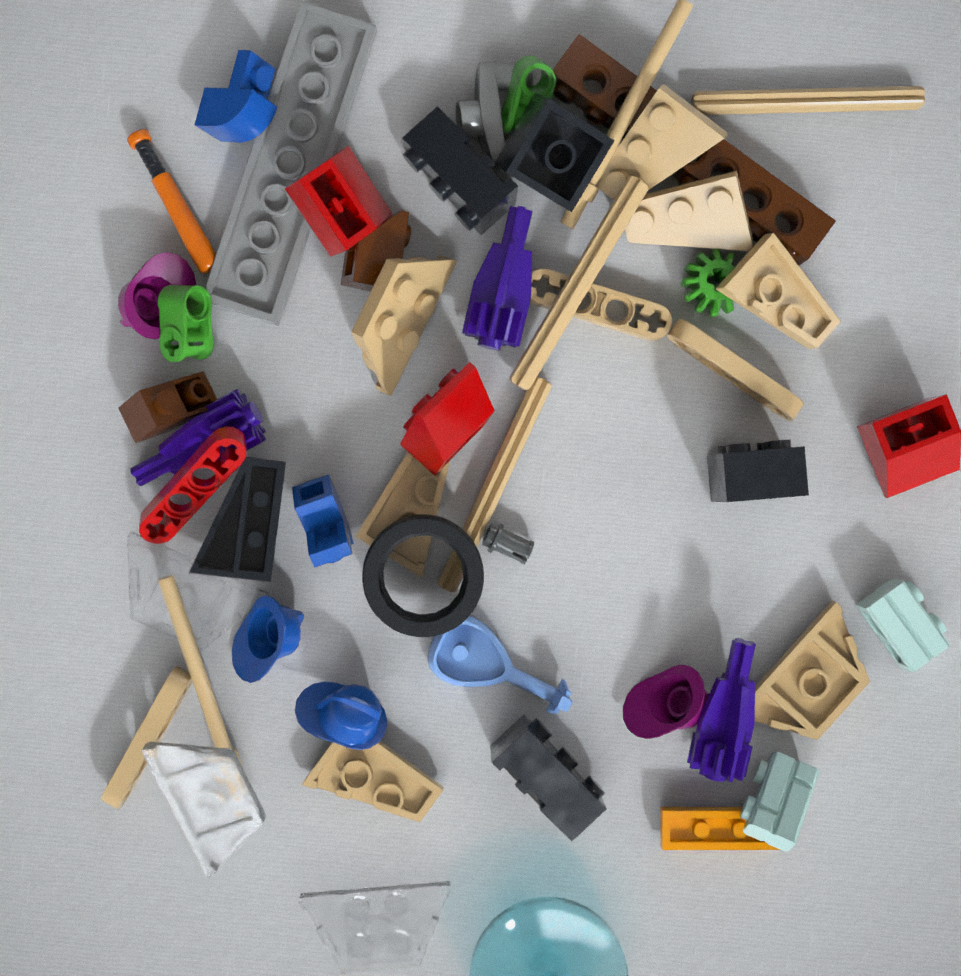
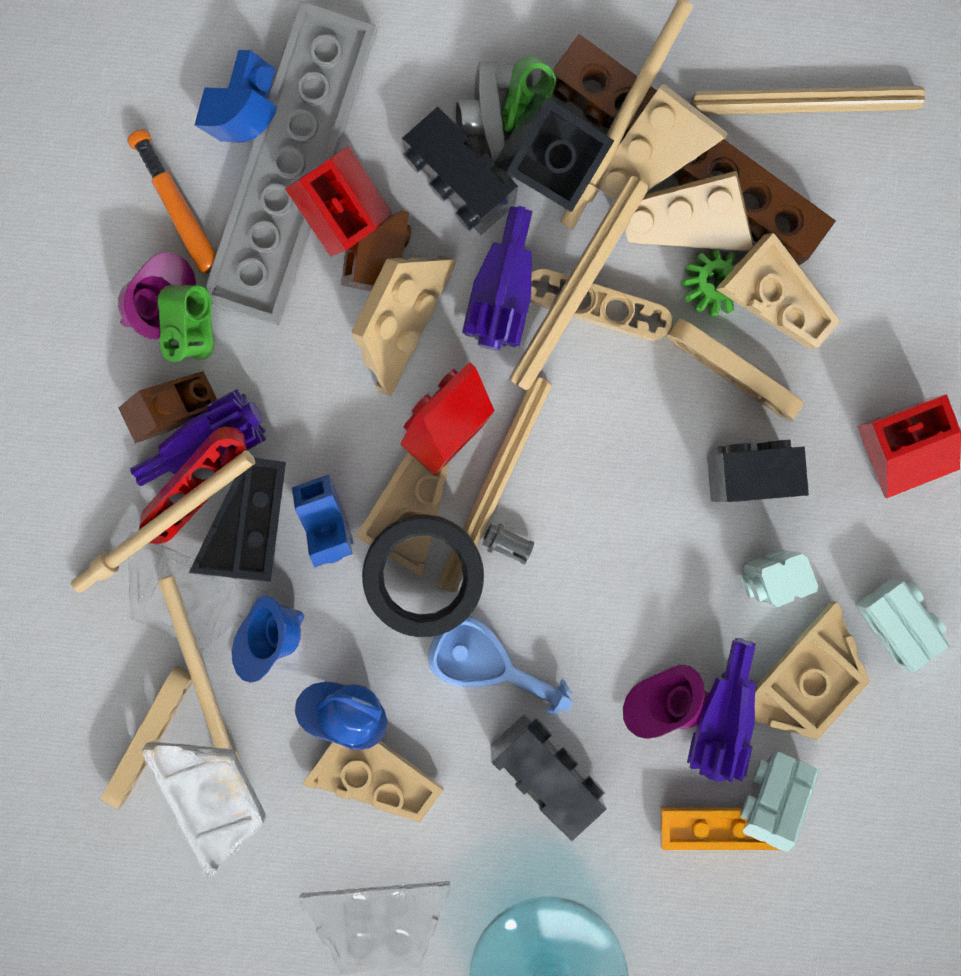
none -> tan bar [71,450,255,593]
none -> light aqua brick [740,549,819,607]

